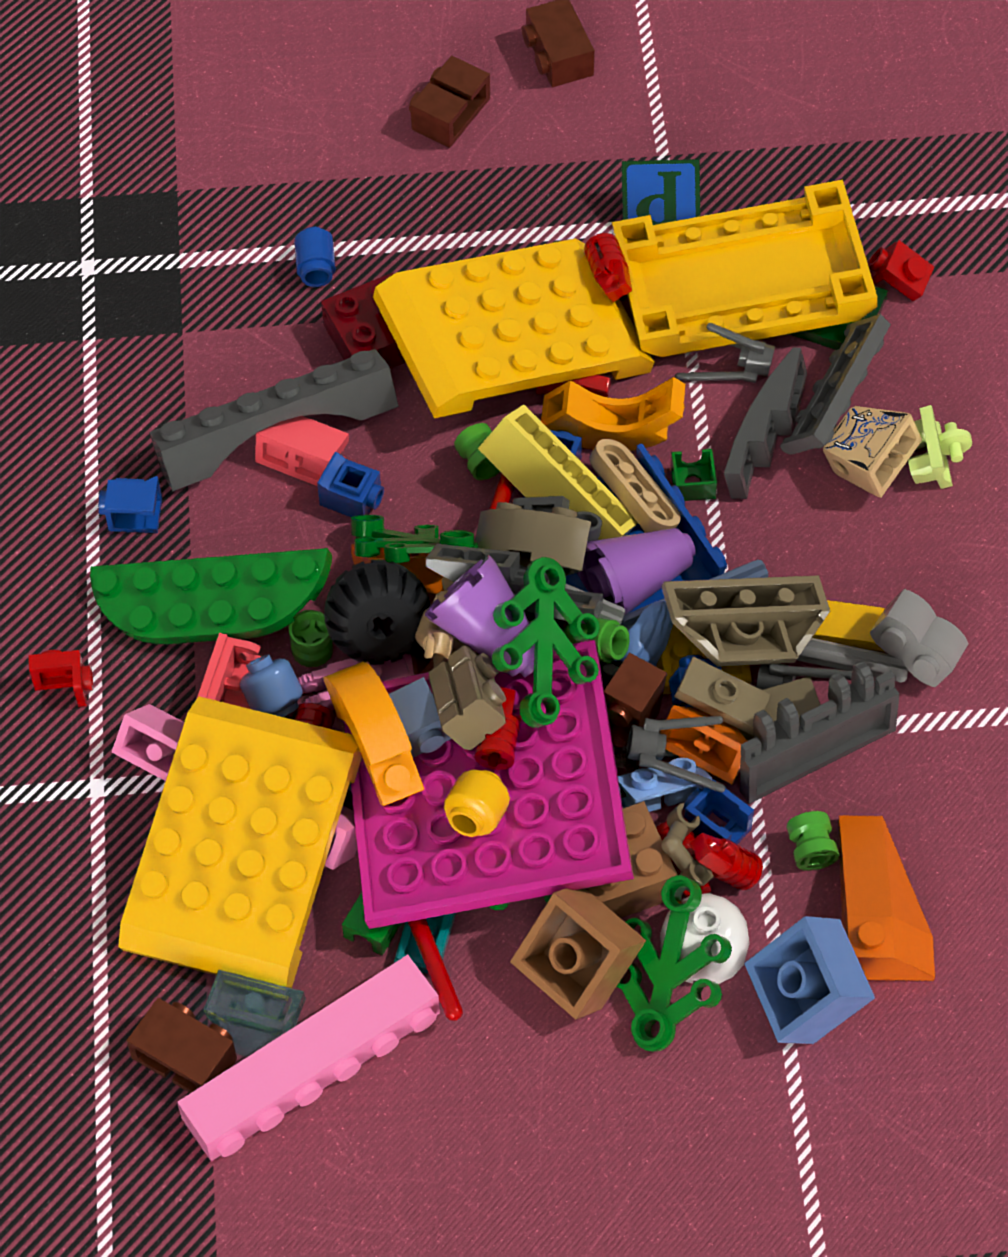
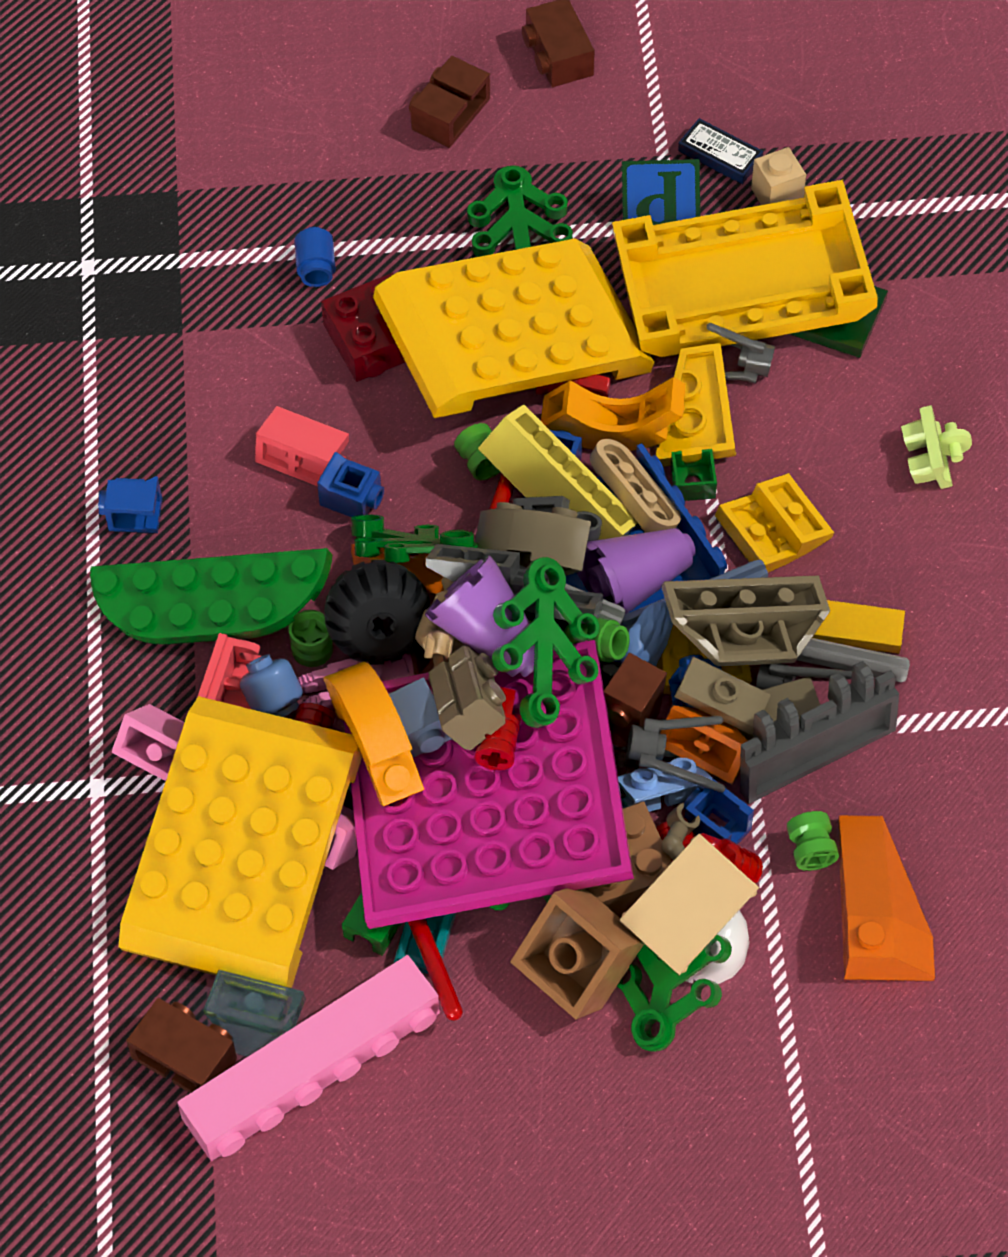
red bracket [28,650,94,707] -> none
dark grey arch [149,349,399,491] -> none
yellow head [444,769,510,837] -> none
red hinge [584,233,632,302] -> none
dark grey slope [724,347,807,499] -> none
medium blue brick [744,916,875,1044] -> none
dark grey hinge [780,314,891,455] -> none
tan torso [823,406,922,498] -> none
red bracket [868,240,934,301] -> none
light grey brick [870,589,969,687] -> none
none -> green plant [467,165,573,257]
none -> tan piece [619,834,759,976]
none -> yellow wing [656,343,736,466]
none -> tile [678,118,764,185]
none -> yellow slope [715,473,834,572]
none -> tan brick [751,147,806,205]

